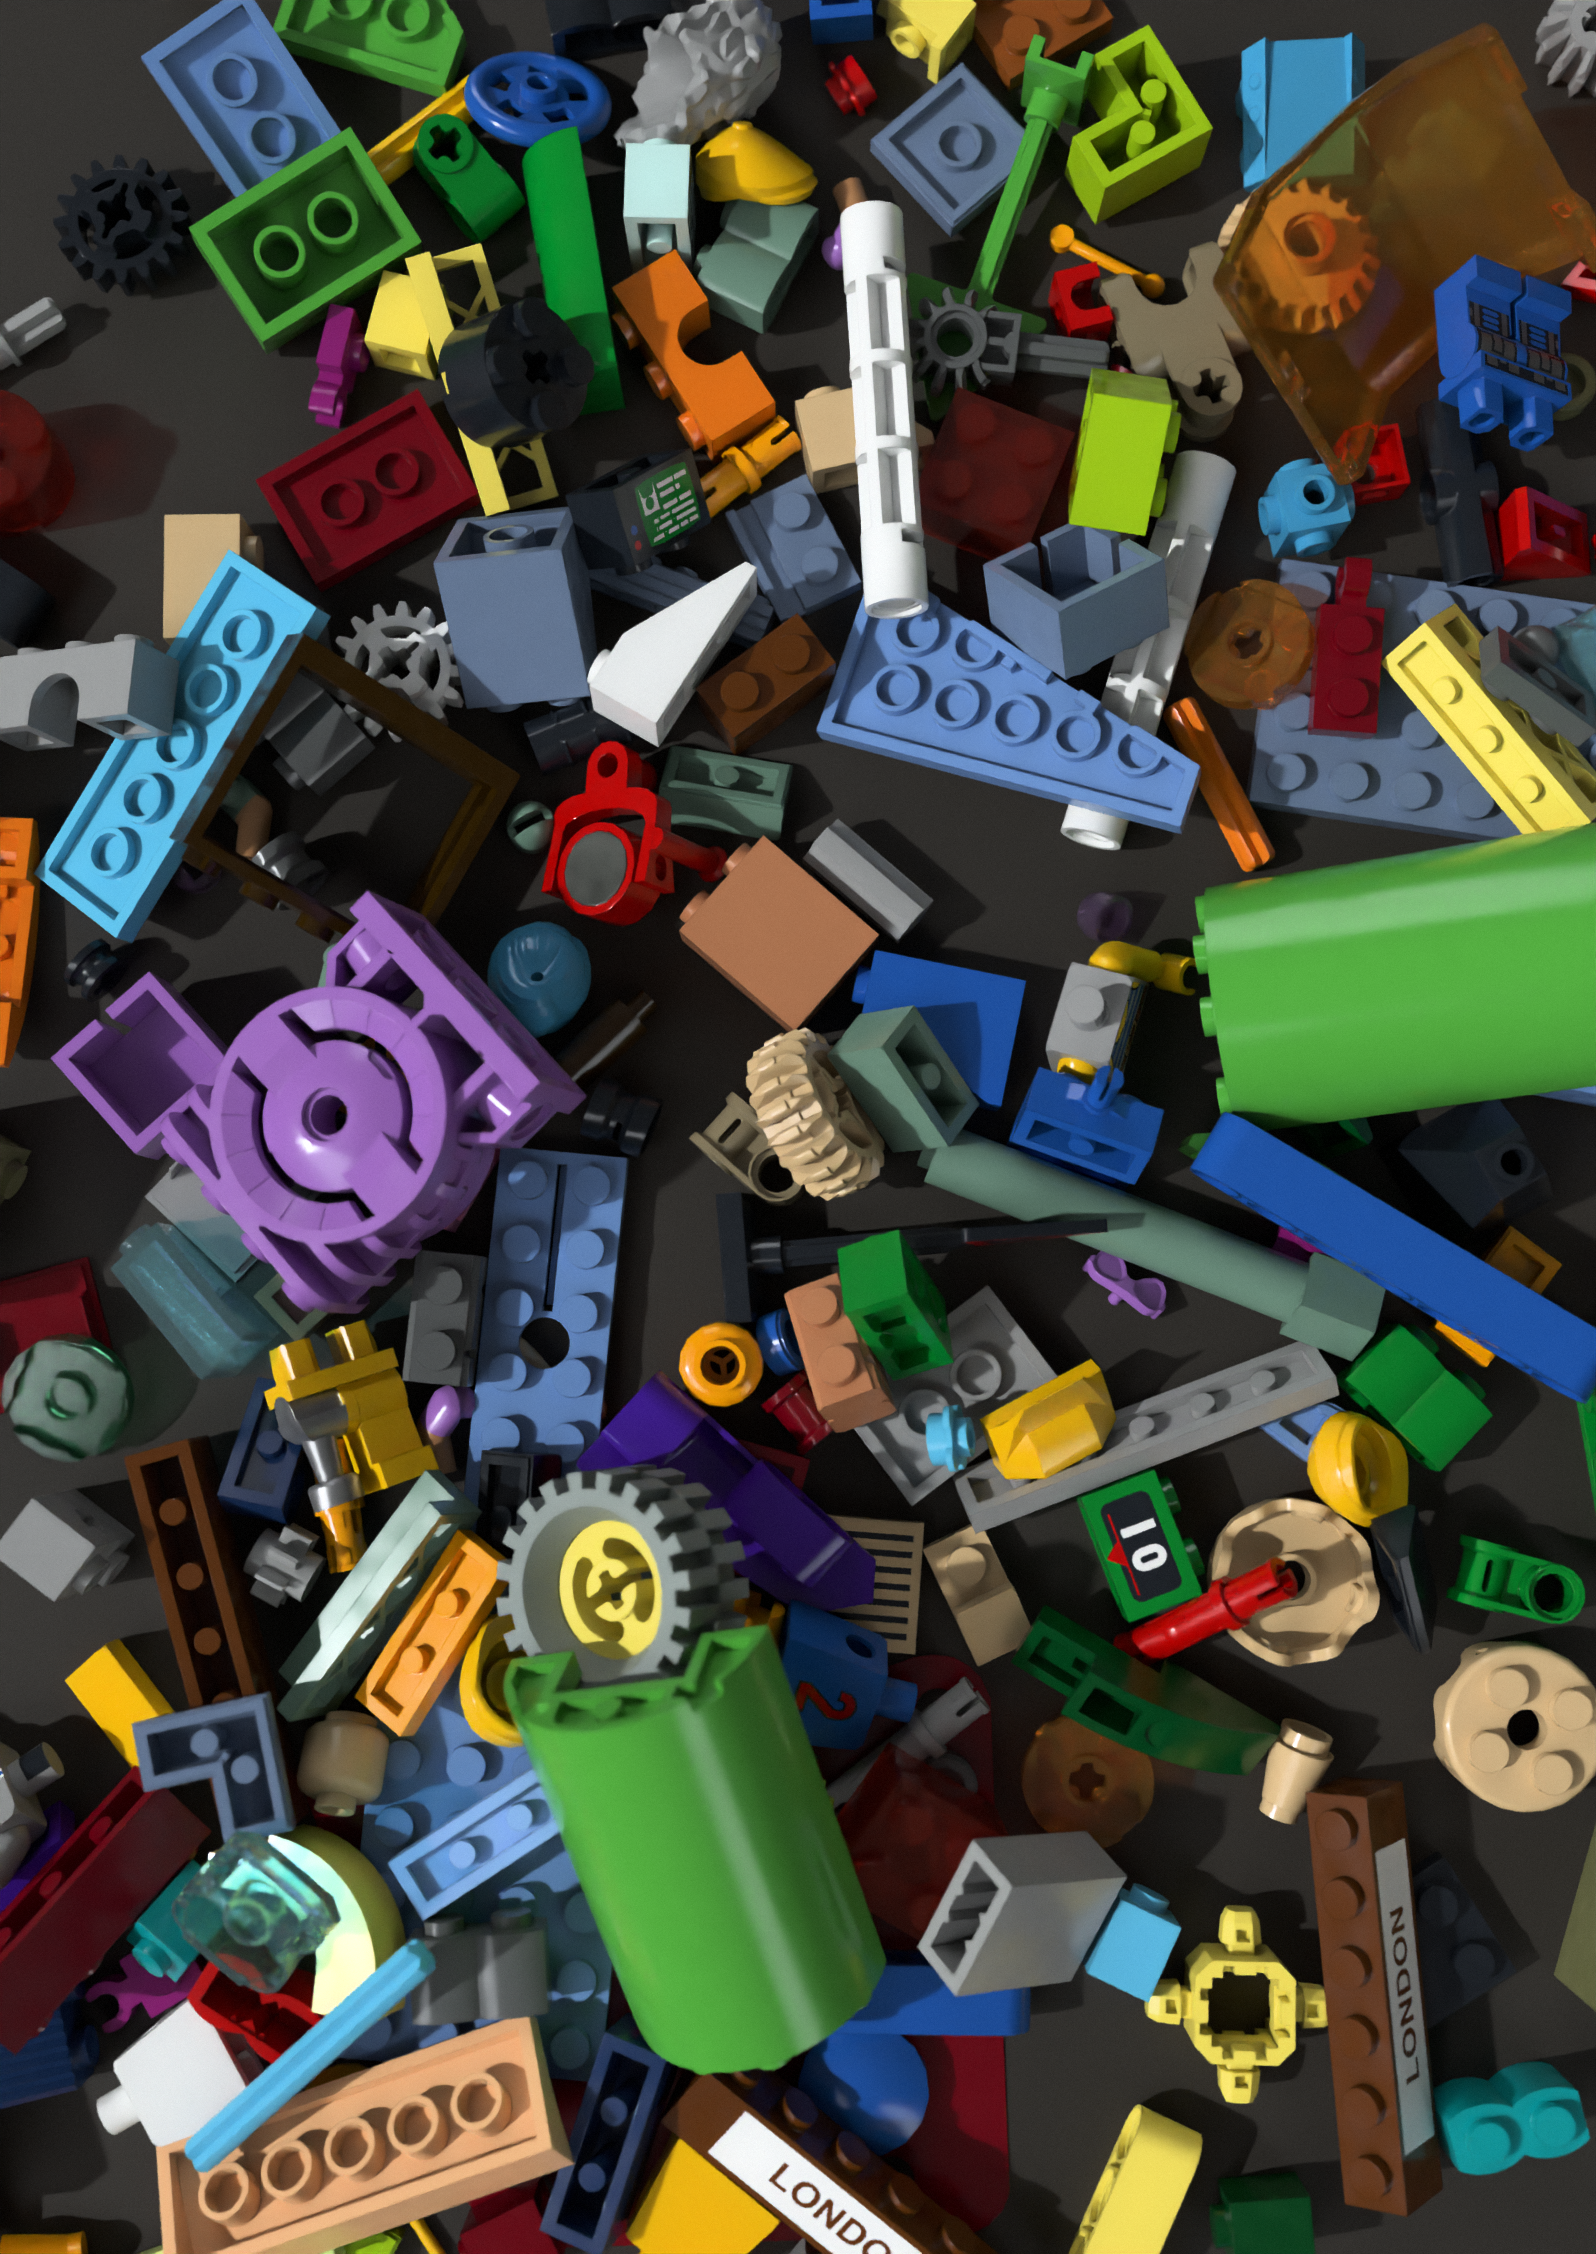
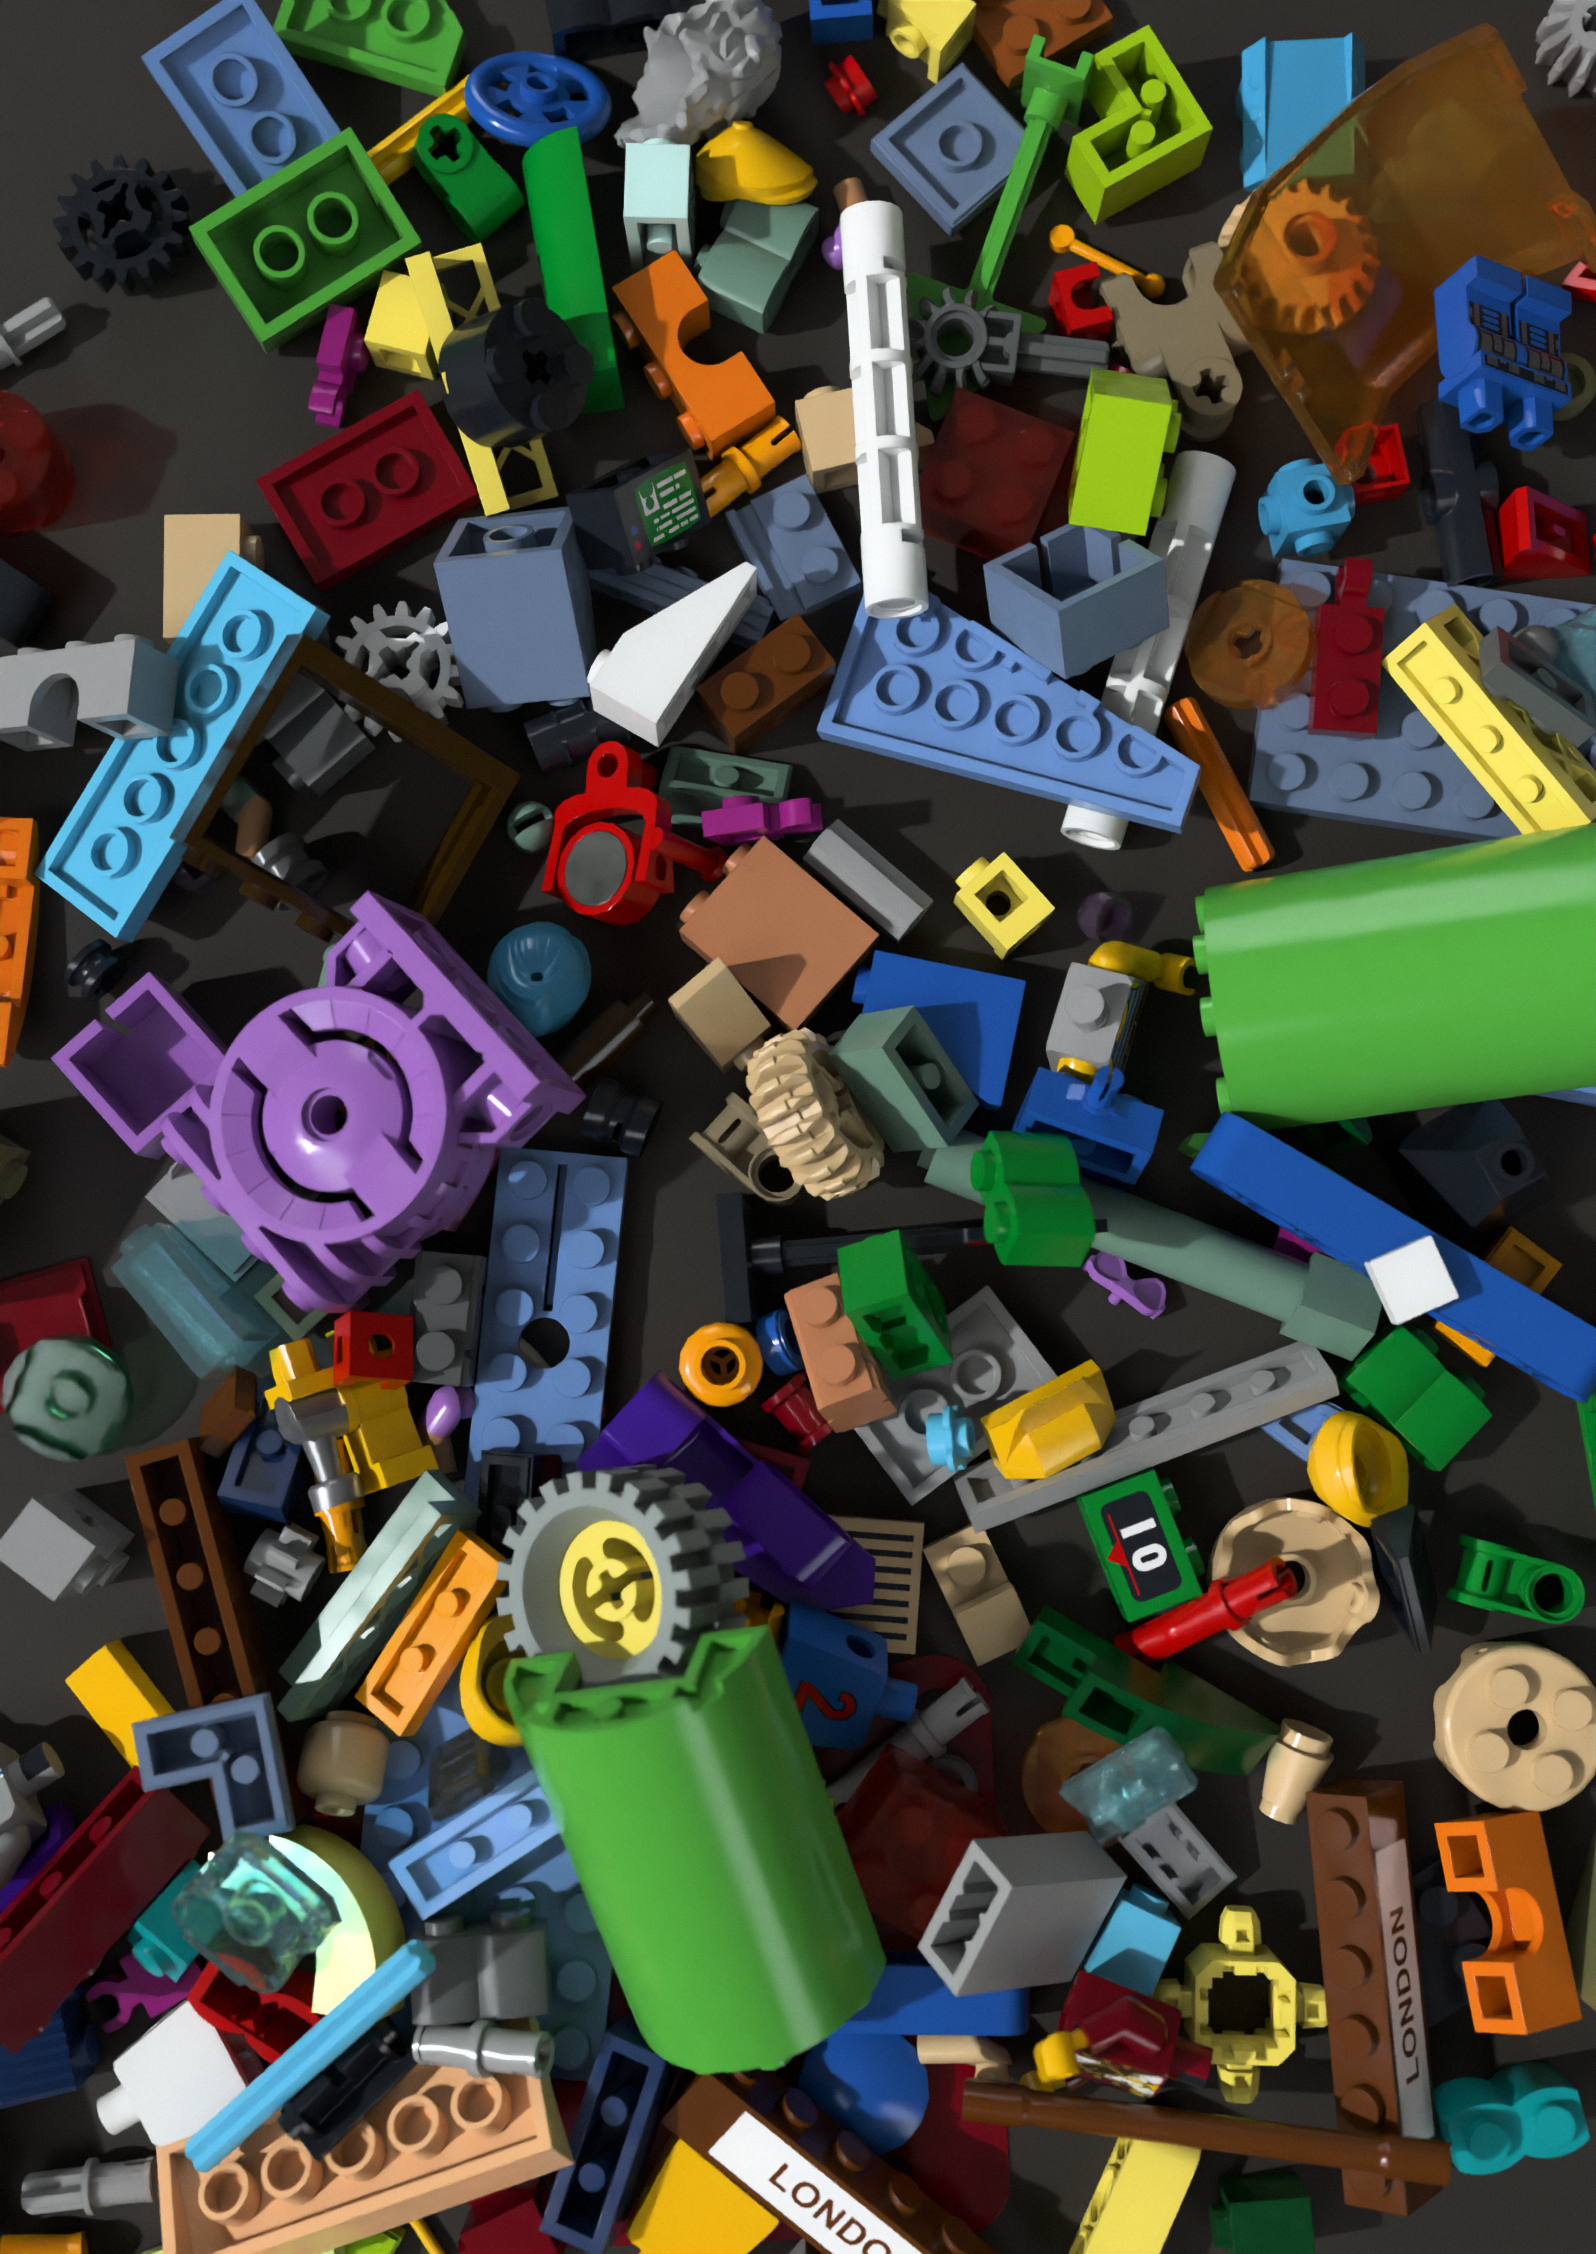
none -> light grey axle [21,2156,159,2215]
none -> reddish brown tile [198,1365,257,1459]
none -> black hinge [277,2015,419,2163]
none -> red piece [333,1310,413,1390]
none -> light grey pin [412,2019,555,2080]
none -> clear smoke slope [427,1727,512,1823]
none -> tan slope [668,957,772,1074]
none -> magenta plate [701,795,823,846]
none -> tan arm [917,2035,1013,2083]
none -> light yellow brick [953,852,1055,961]
none -> reddish brown piece [962,2077,1451,2187]
none -> green brick [970,1131,1096,1267]
none -> dark red torso [1019,1970,1213,2098]
none -> clear light blue hips [1059,1727,1198,1845]
none -> dark grey plate [1108,1783,1237,1920]
none -> white tile [1364,1235,1459,1325]
none -> orange arch [1434,1811,1582,2035]

